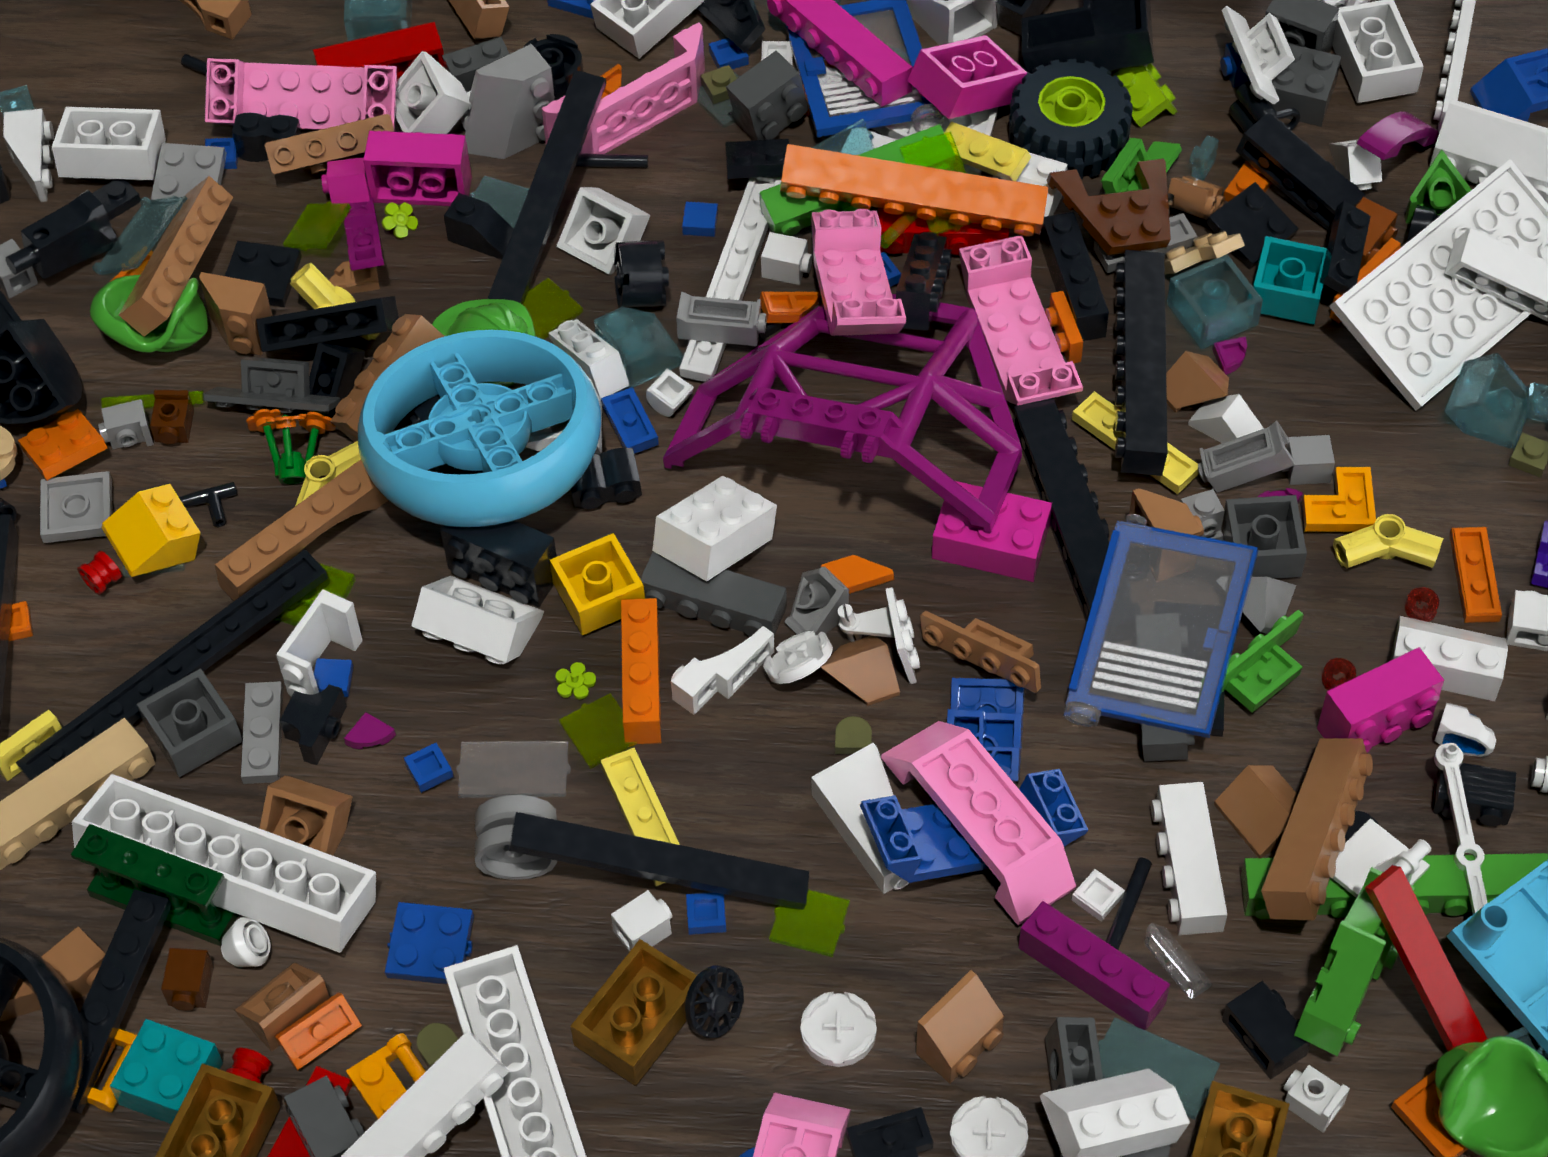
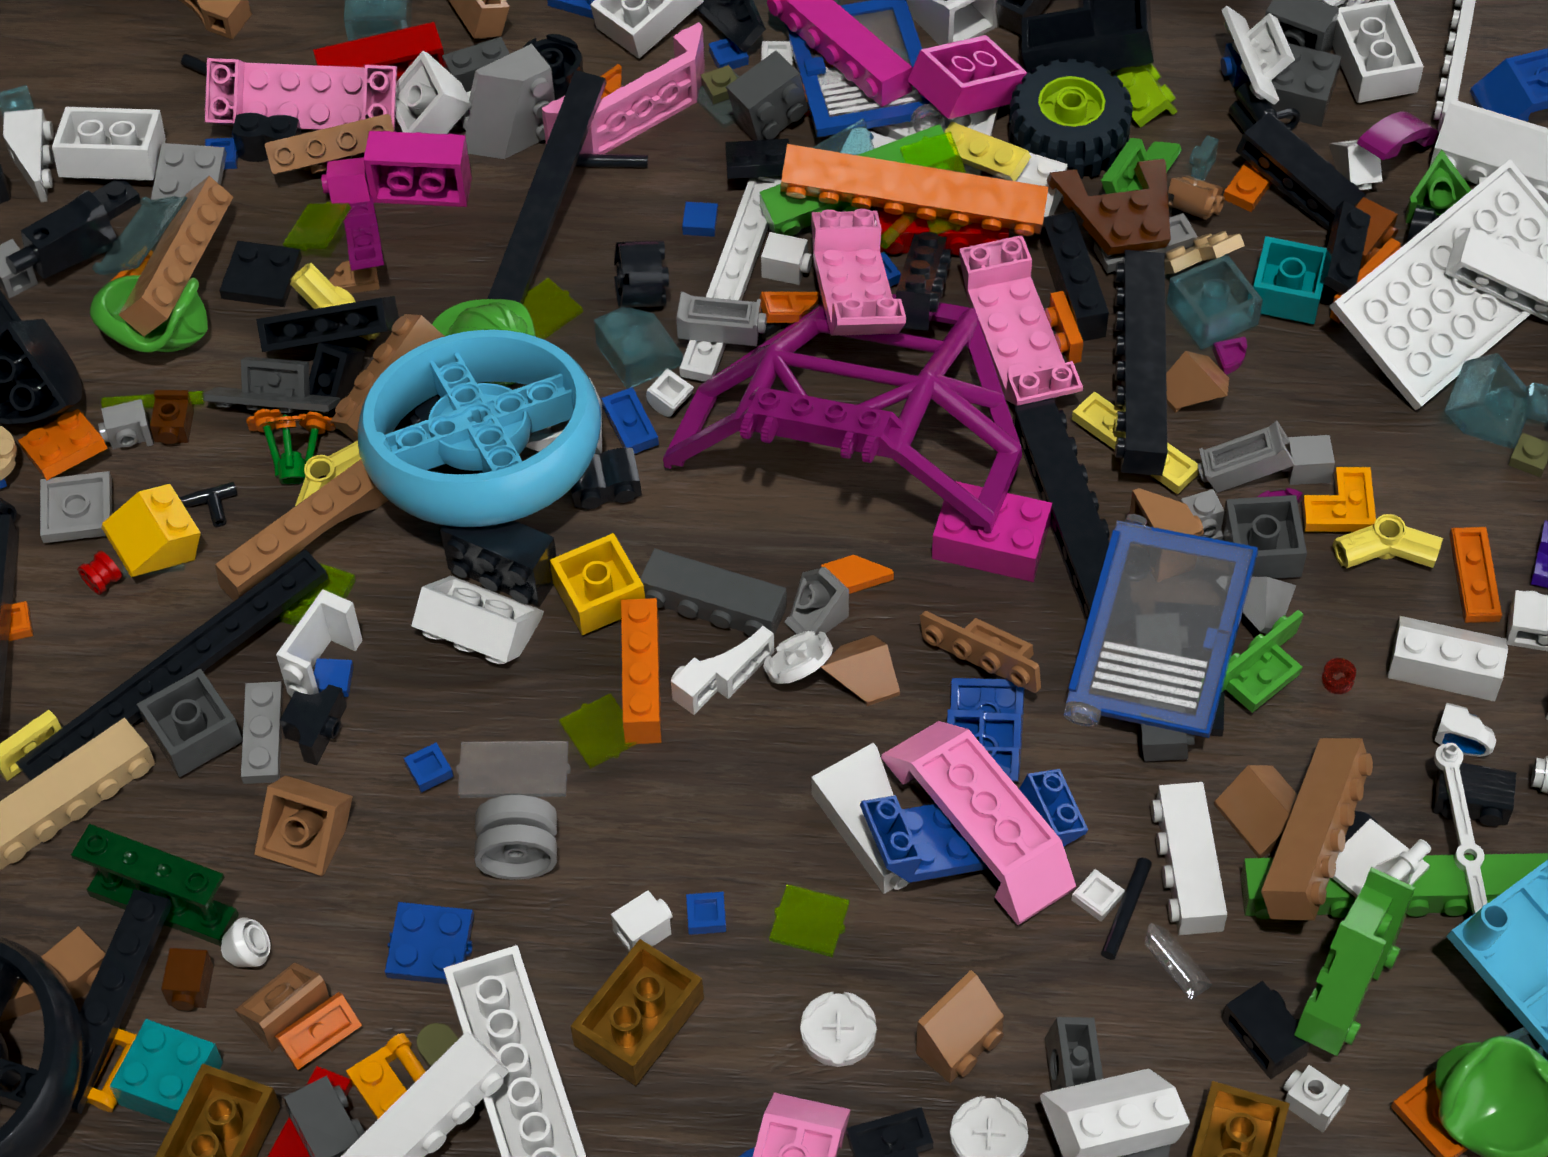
white brick [72,774,376,953] -> none
medium nougat slope [199,272,272,356] -> none
red wheel [226,1047,271,1084] -> none
magenta tile [344,712,396,749] -> none
lime plant [382,202,418,239] -> none
black slope [444,193,514,260] -> none
clear light blue piece [470,175,529,228] -> none
black tile [509,812,809,910] -> none
white slope [548,319,630,400] -> none
lime plant [555,662,596,700] -> none
white slope [556,187,650,274] -> none
light yellow plate [600,748,680,886] -> none
white brick [652,476,777,581] -> none
black wheel [685,965,744,1038] -> none
olive tile [835,716,872,754] -> none
white plate [837,587,920,684] -> none
magenta brick [1018,901,1170,1032] -> none
clear light blue piece [1098,1017,1220,1120] -> none
white slope [1188,394,1264,443] -> none
black plate [1206,182,1298,269] -> none
dark pink brick [1317,647,1444,753] -> none
red tile [1365,865,1488,1051] -> none
clear red bush [1405,587,1440,622] -> none

